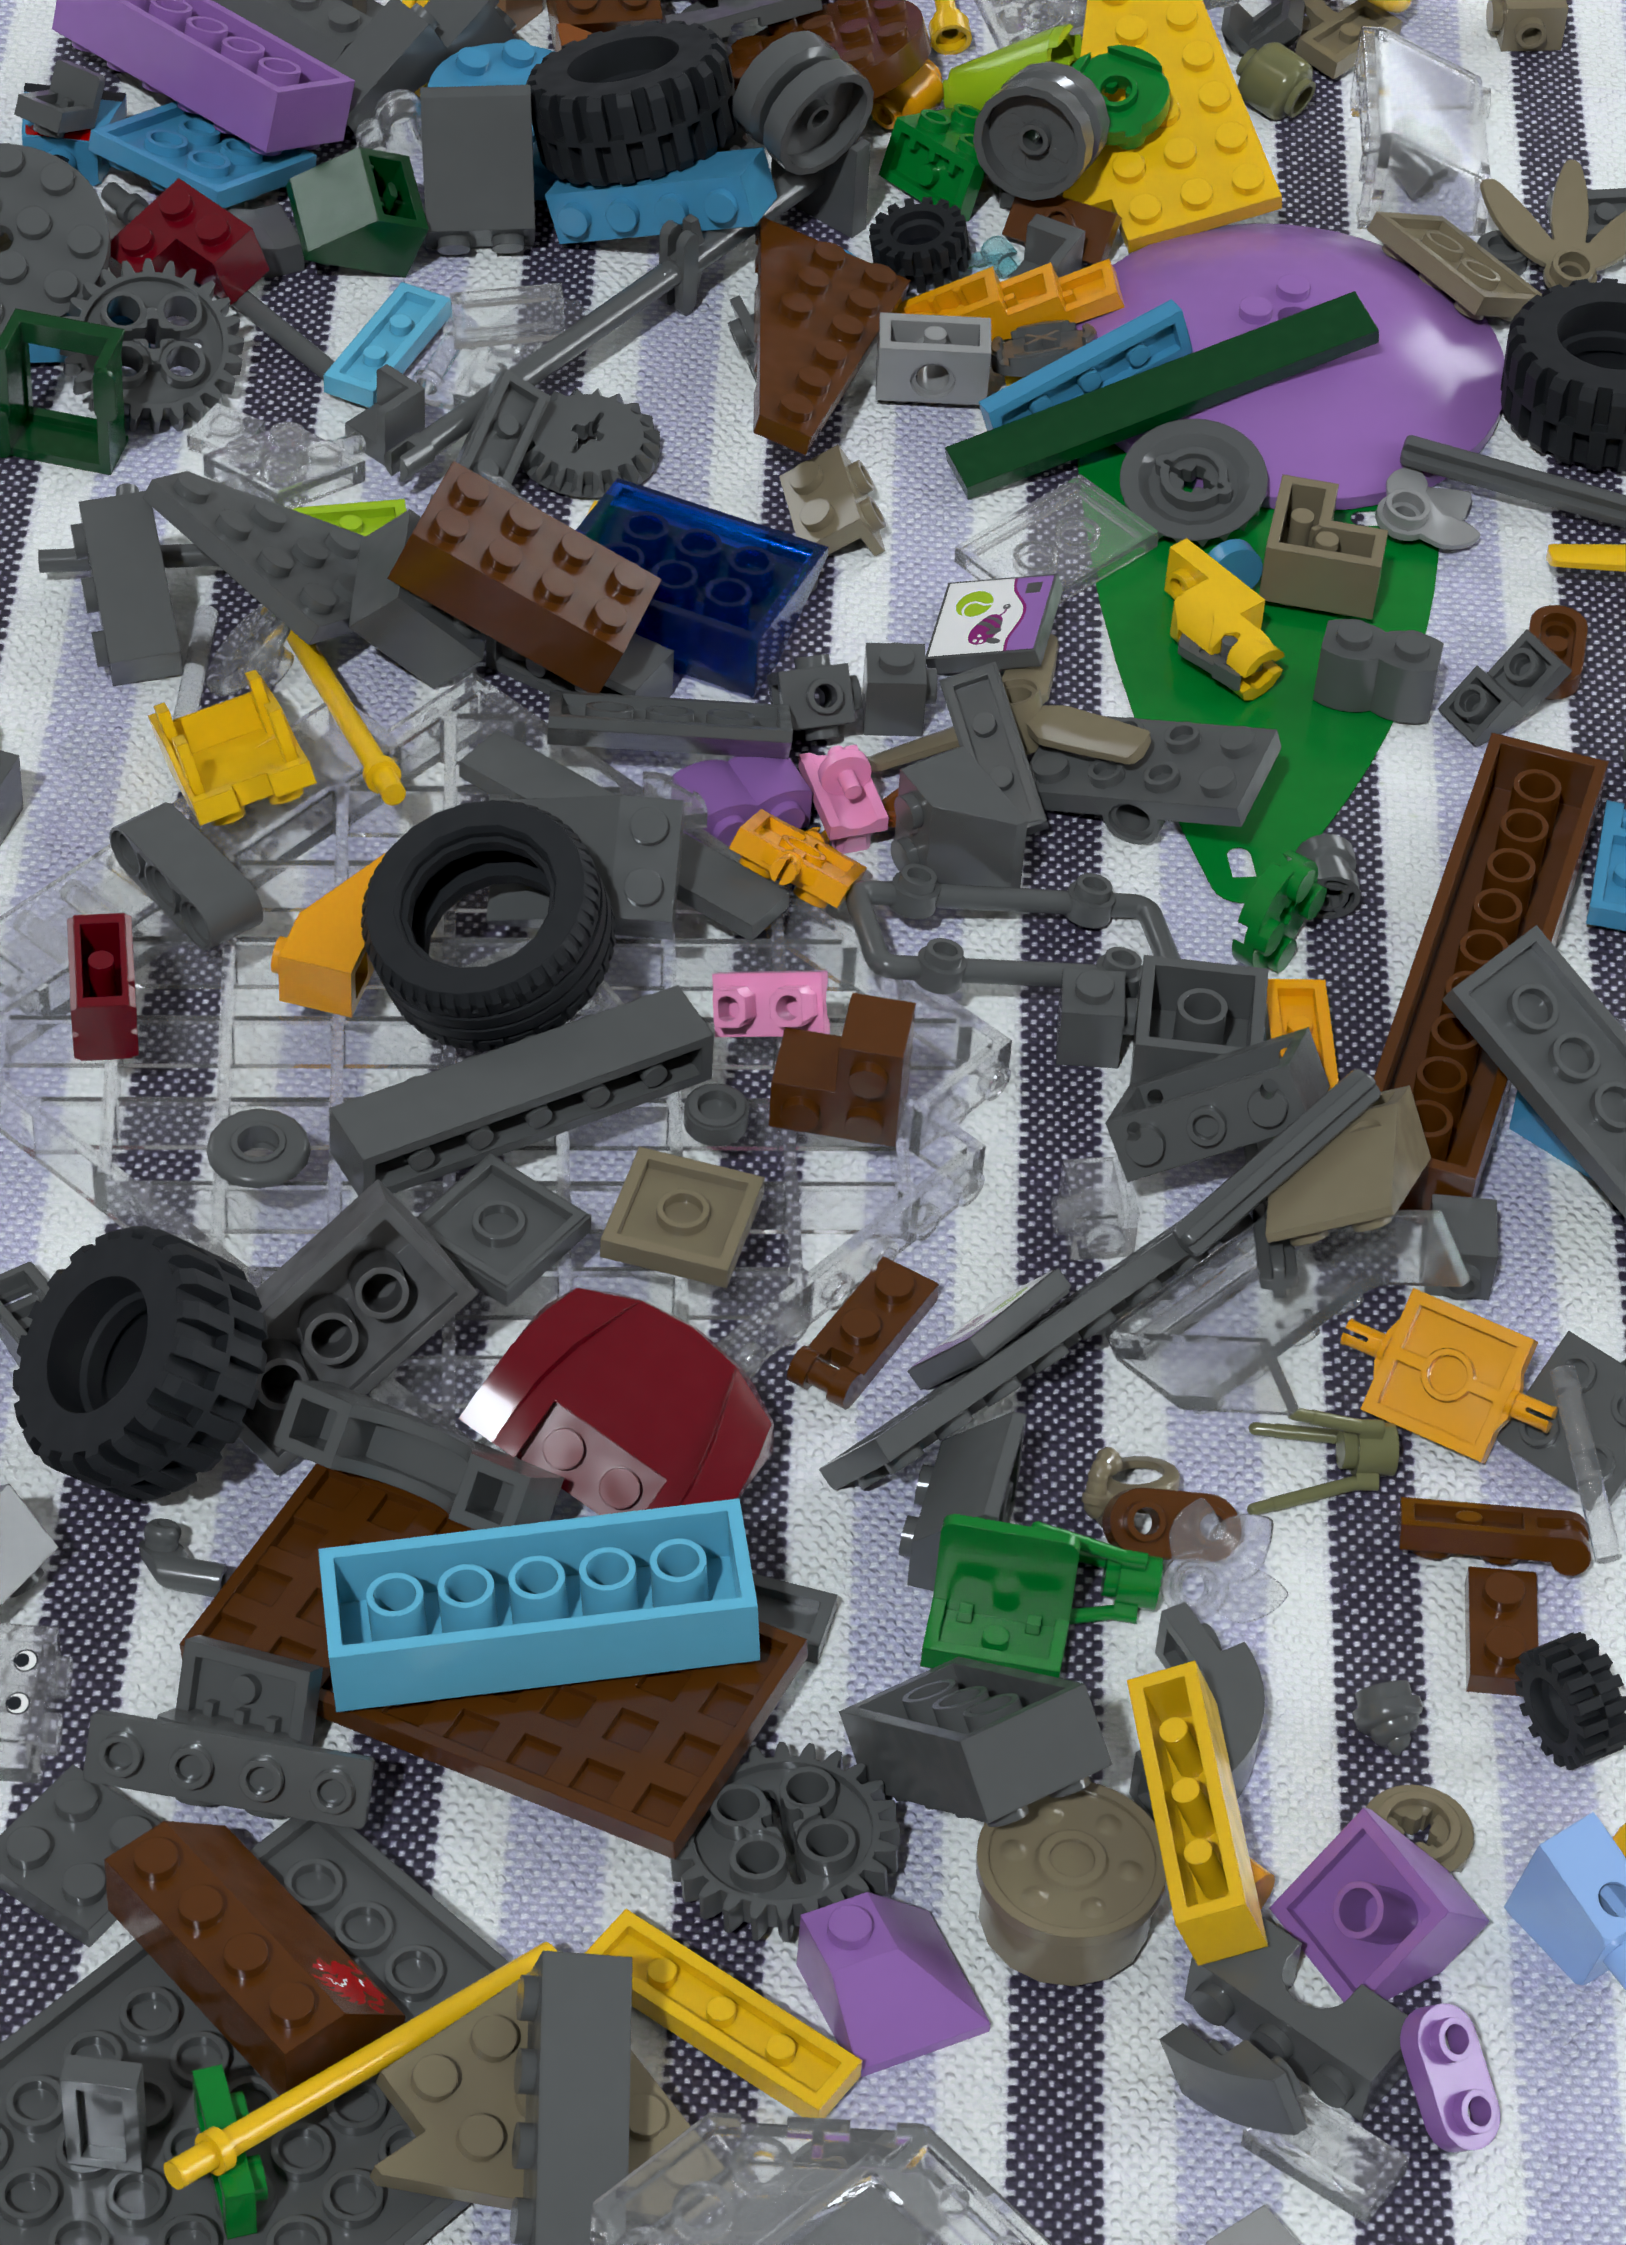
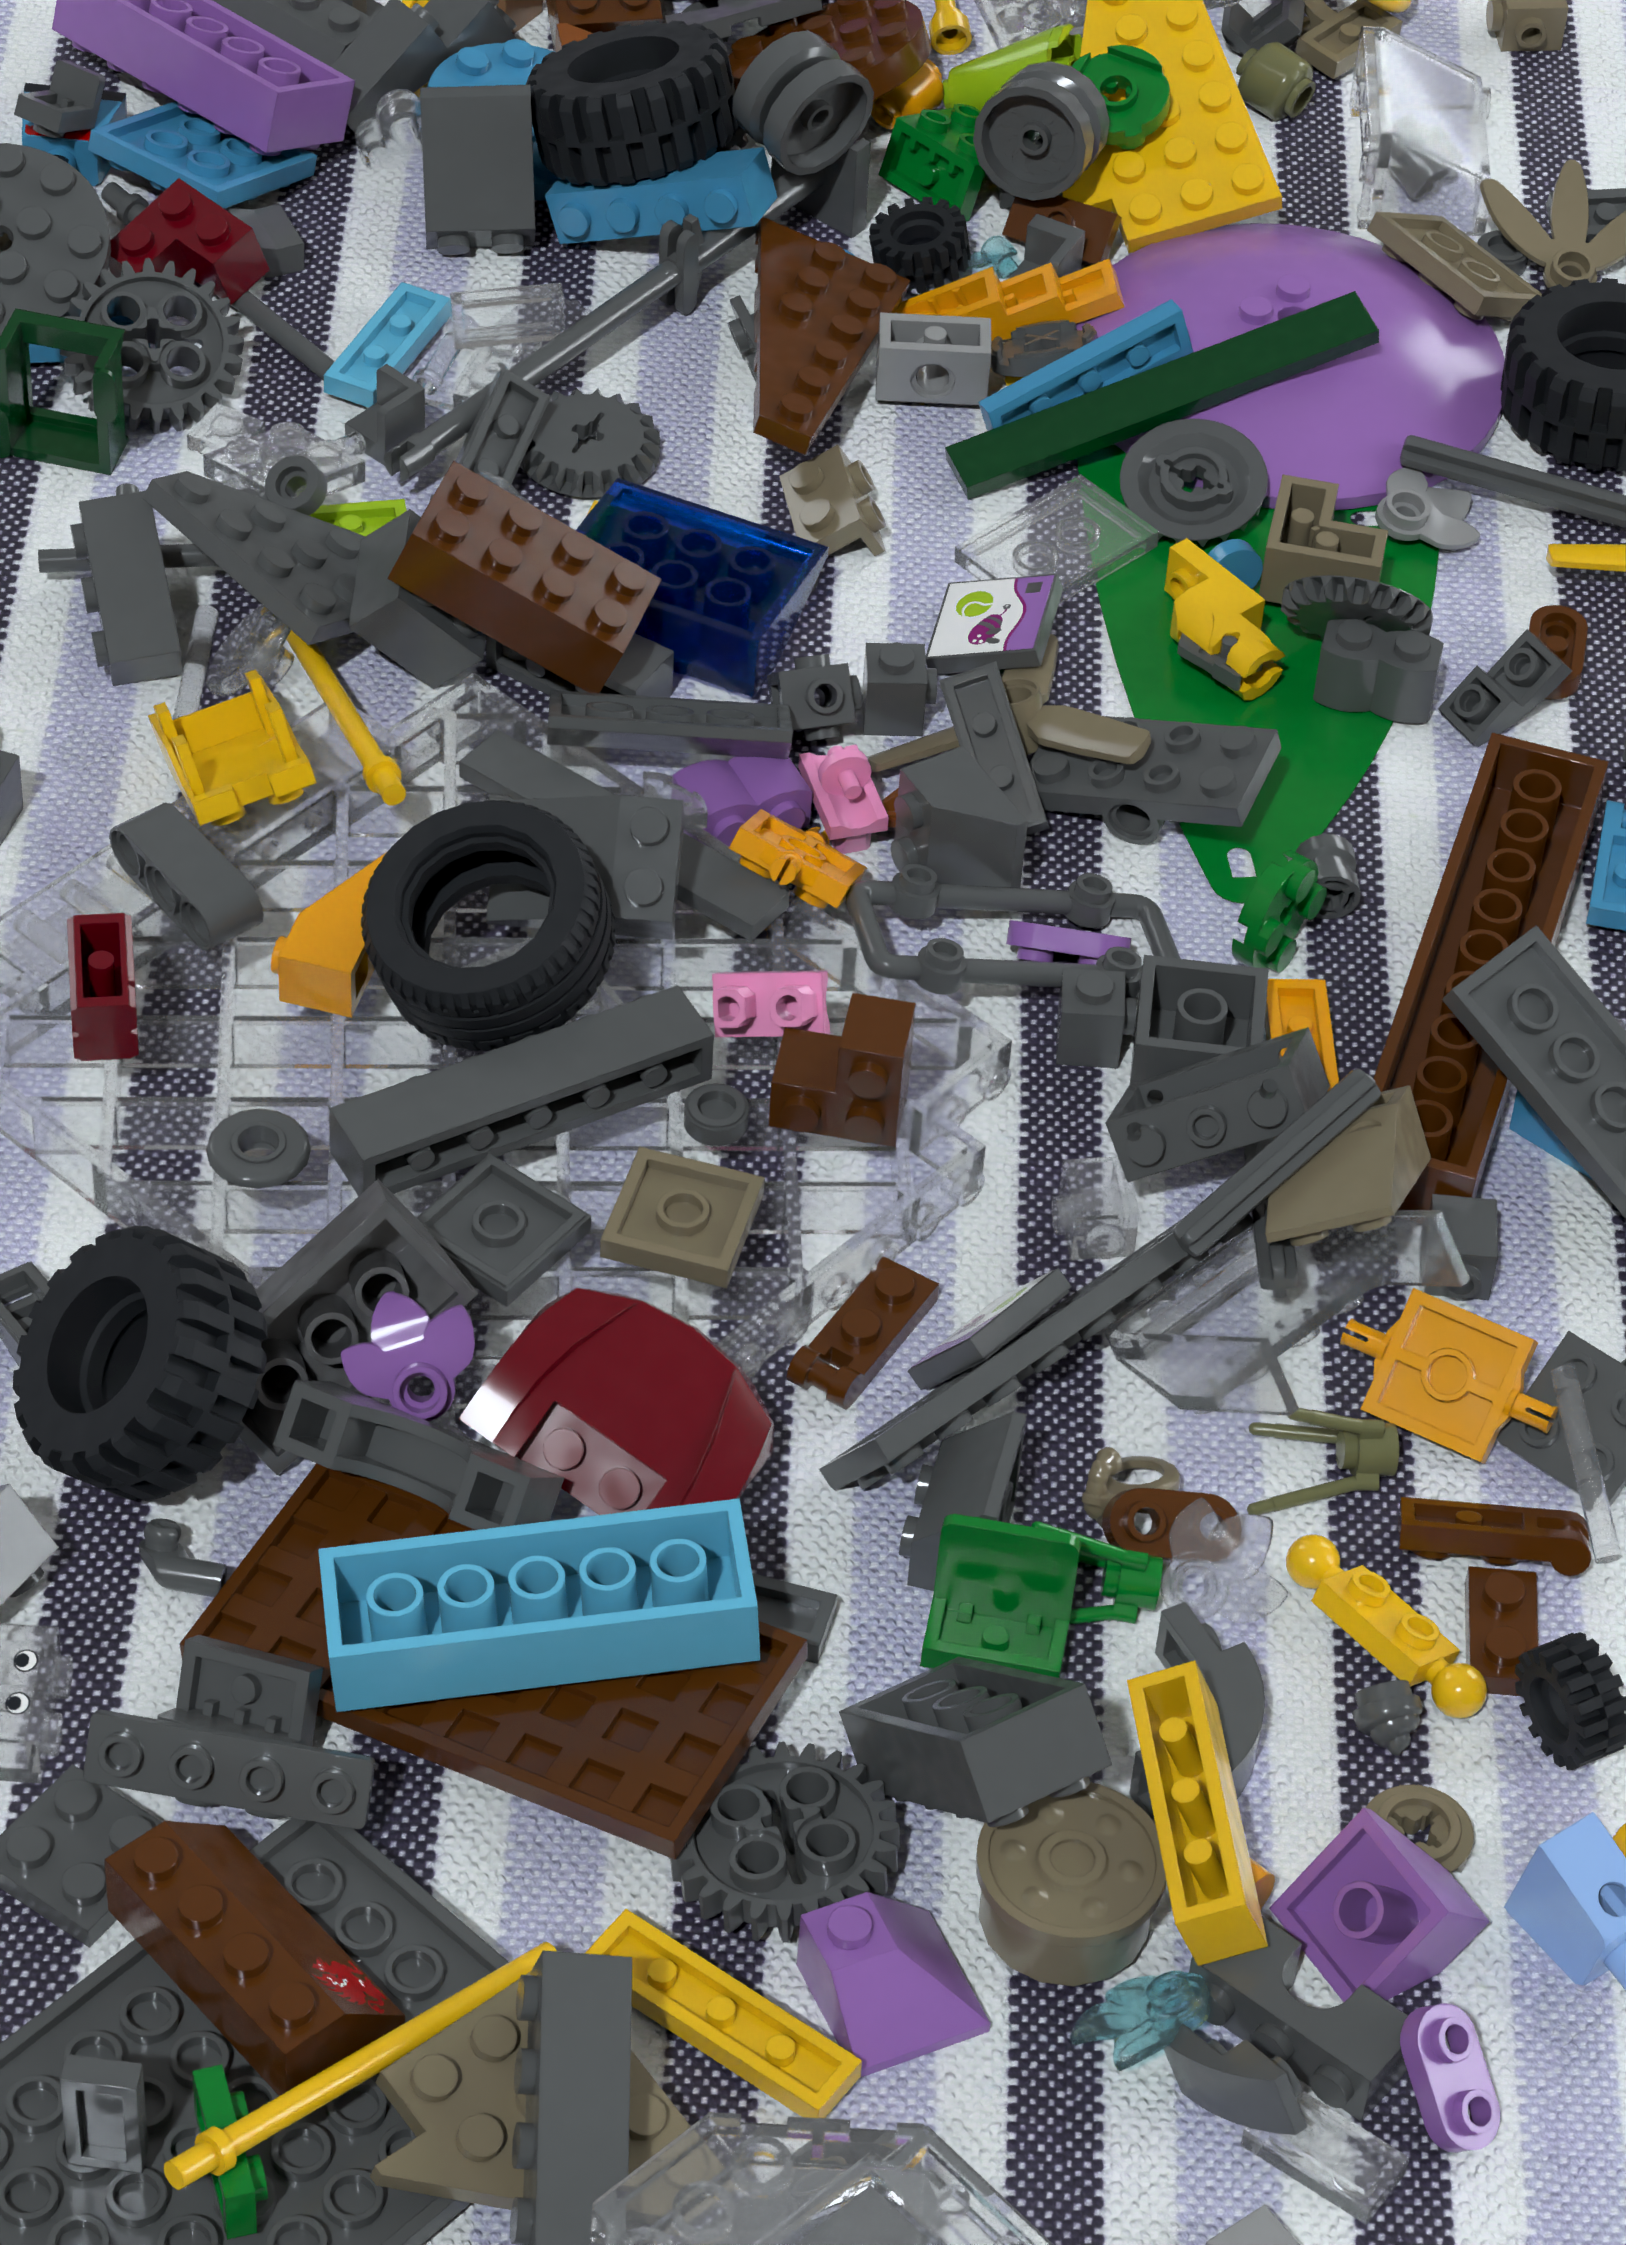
dark green slope [286,147,429,278] -> none
none -> dark grey plate [241,455,327,515]
none -> medium lavender plate [341,1291,475,1421]
none -> medium lavender plate [1006,920,1132,964]
none -> clear light blue plate [1070,1970,1211,2071]
none -> dark grey gear [1281,575,1433,640]
none -> yellow plate [1286,1534,1487,1718]

